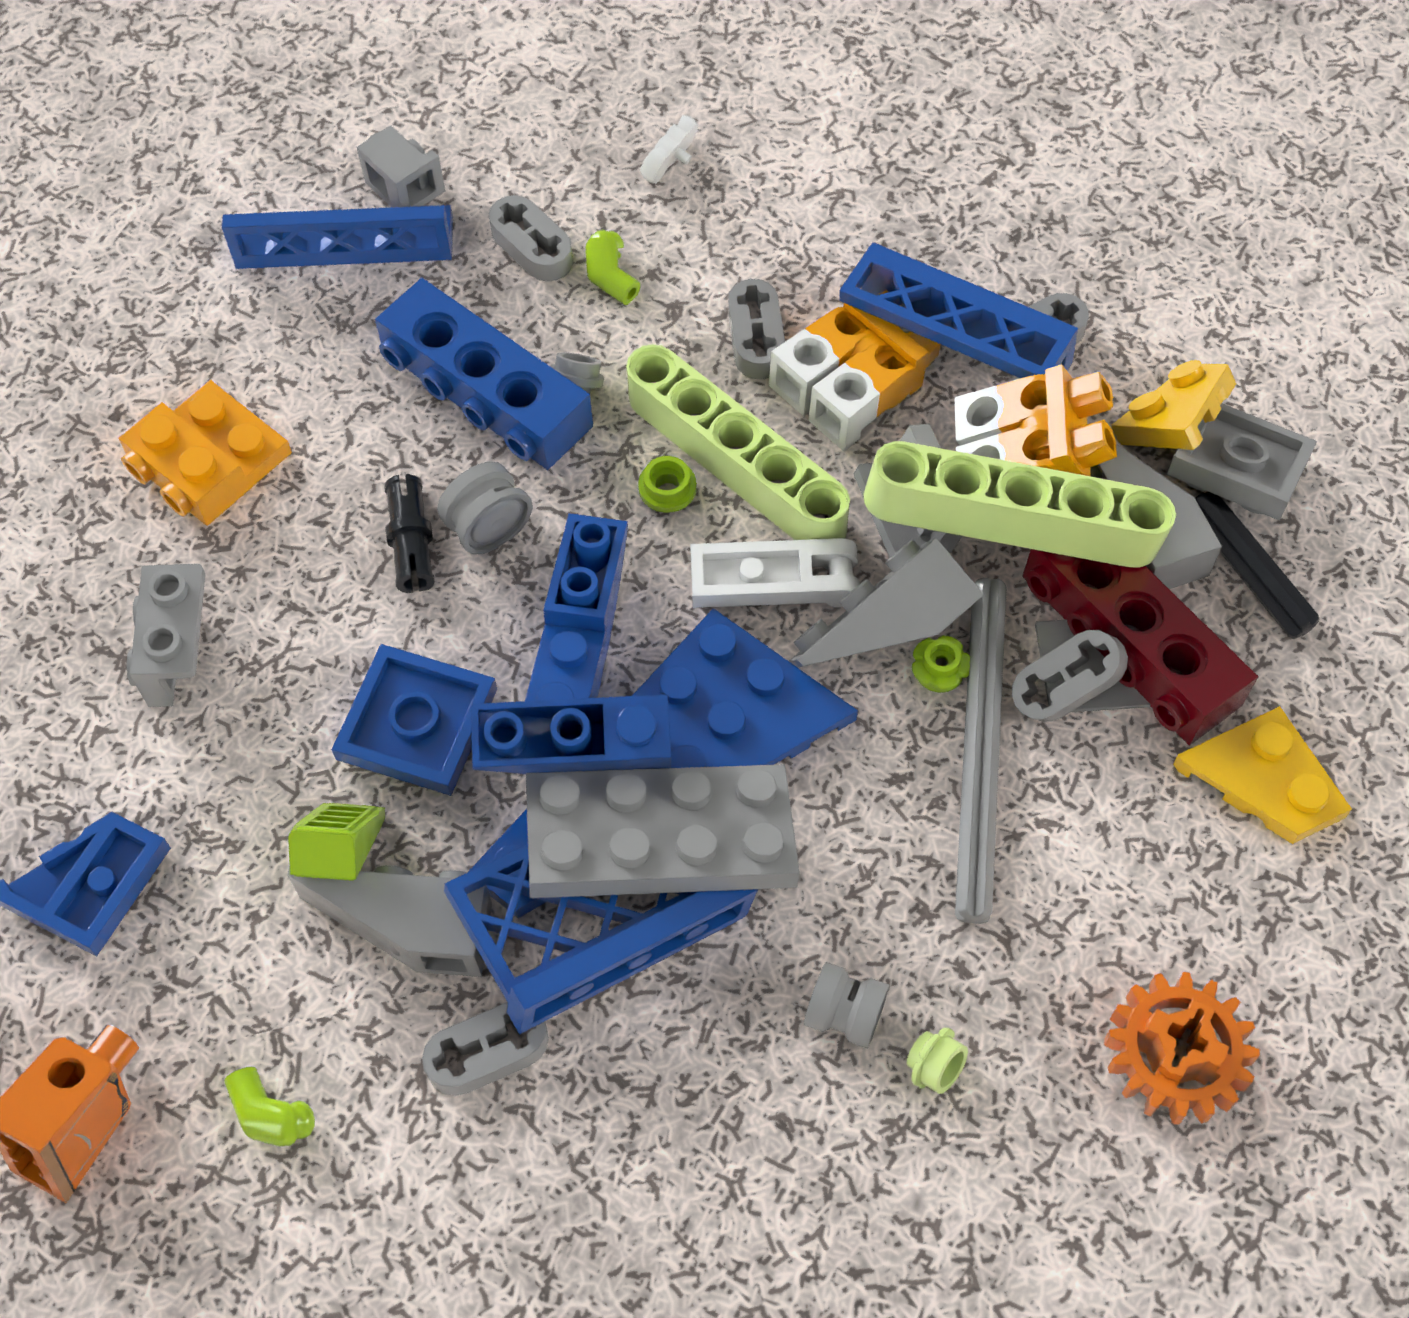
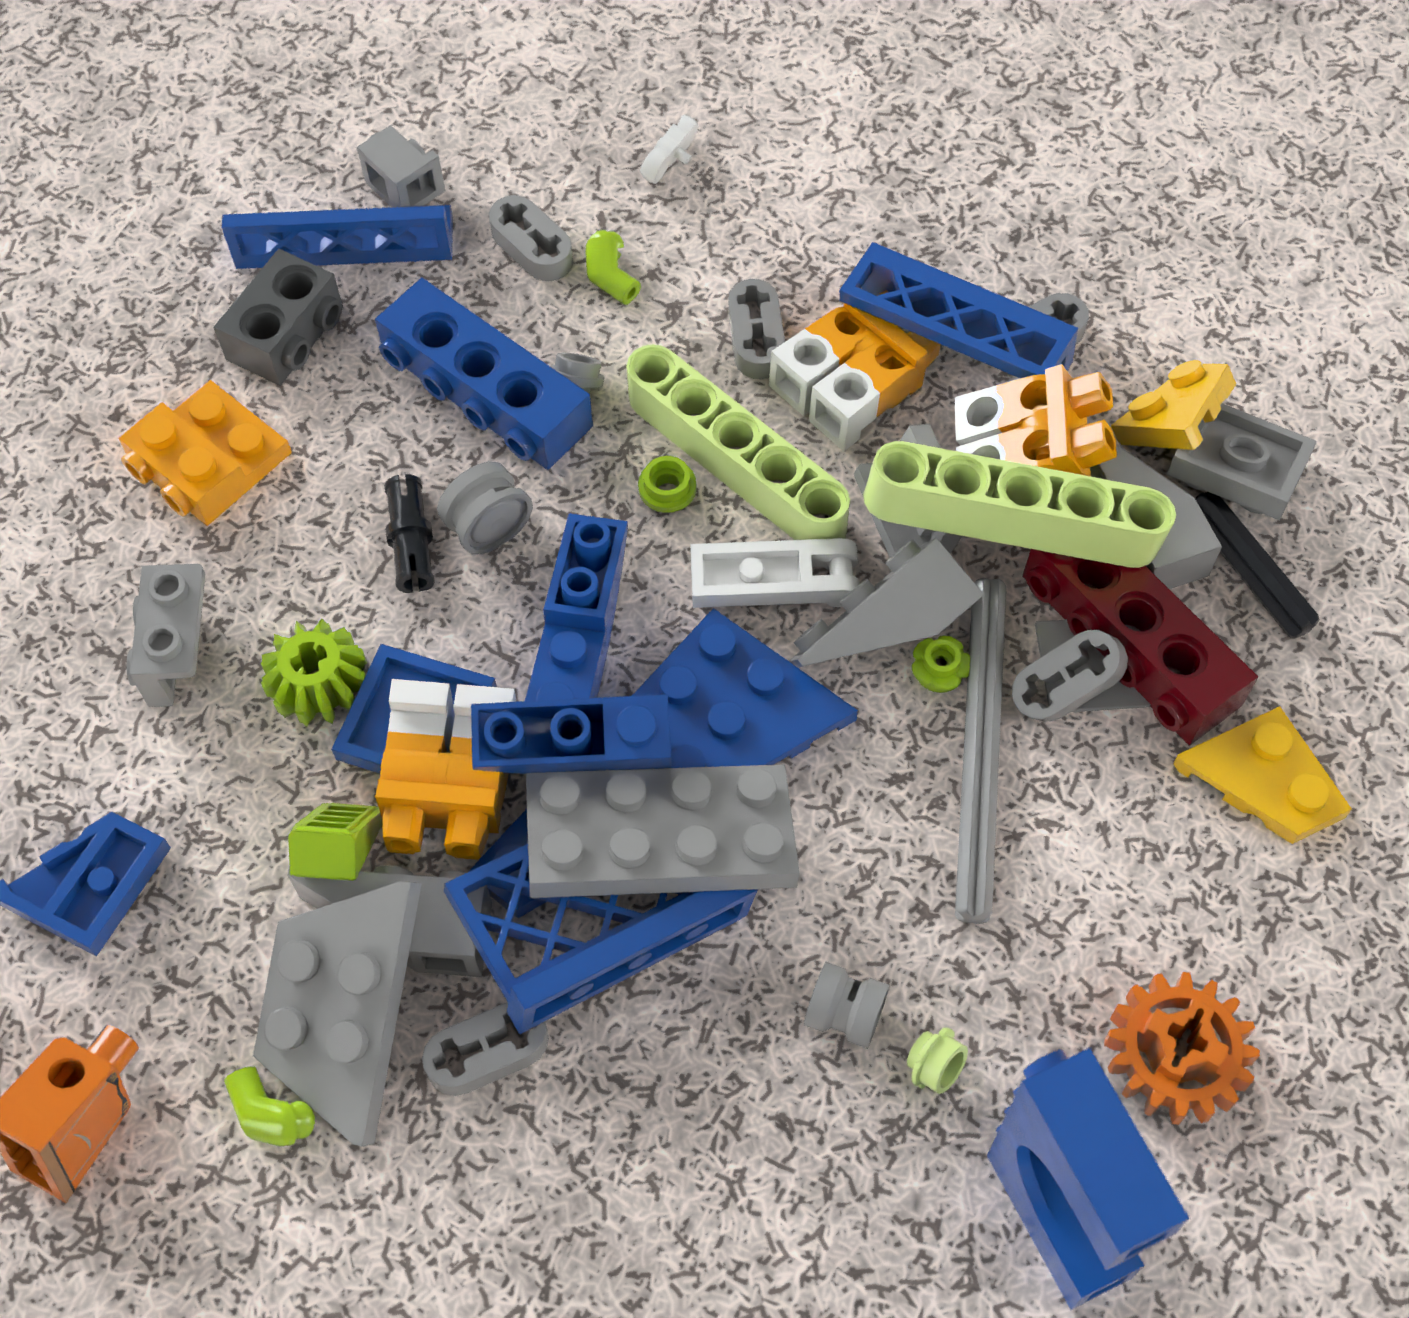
none -> dark grey brick [213,249,343,386]
none -> light grey wing [253,881,422,1147]
none -> lime gear [261,618,367,727]
none -> light orange hips [375,679,516,860]
none -> blue arch [987,1048,1190,1310]

